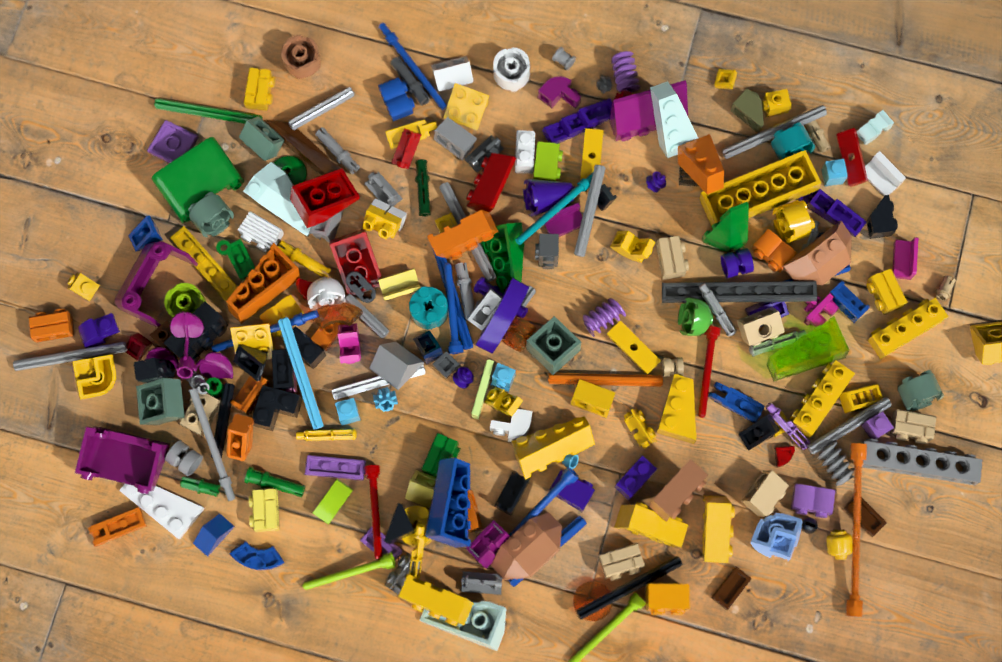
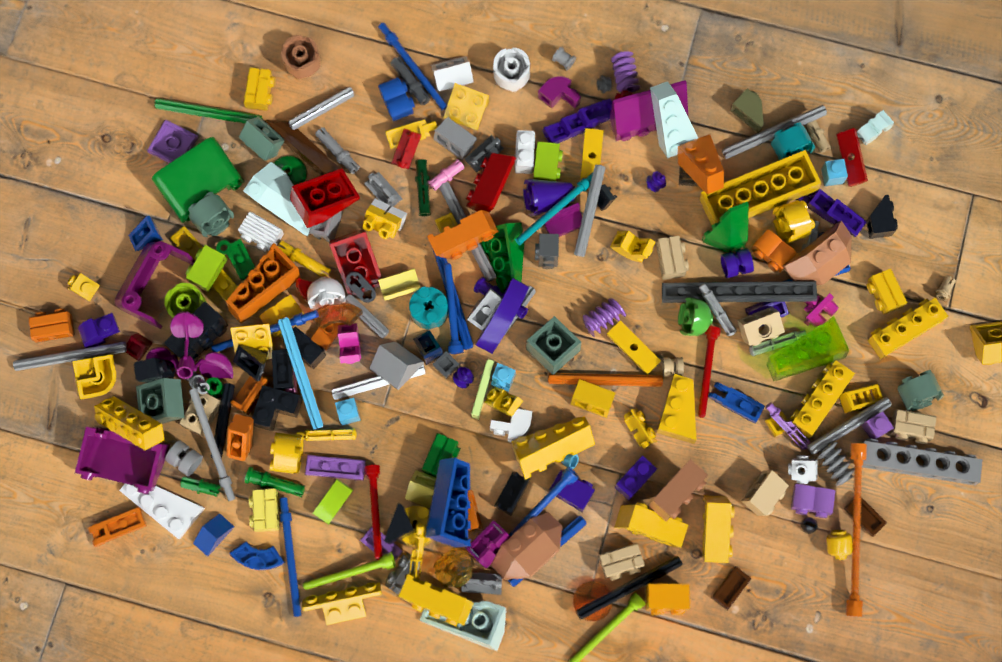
reddish brown brick [150,320,172,350] -> none
medium azure gear [373,387,398,412] -> none
light grey pin [455,262,475,320] -> none
clear orange wheel [502,316,536,352] -> none
yellow tile [714,69,737,89] -> none
black slope [739,414,780,451] -> none
light blue brick [751,513,802,560] -> none
yellow brick [762,89,792,117] -> none
red tile [774,446,795,468] -> none
blue hinge [830,280,870,323] -> none
white panel [865,151,906,196] -> none
dark pink panel [892,237,919,280] -> none
none -> yellow brick [94,396,164,450]
none -> lime brick [186,245,227,292]
none -> yellow brick [270,432,304,474]
none -> blue bar [279,498,302,617]
none -> yellow bracket [302,582,382,625]
none -> bright pink pin [428,159,464,191]
none -> clear yellow plate [434,547,474,588]
none -> white brick [788,455,818,484]

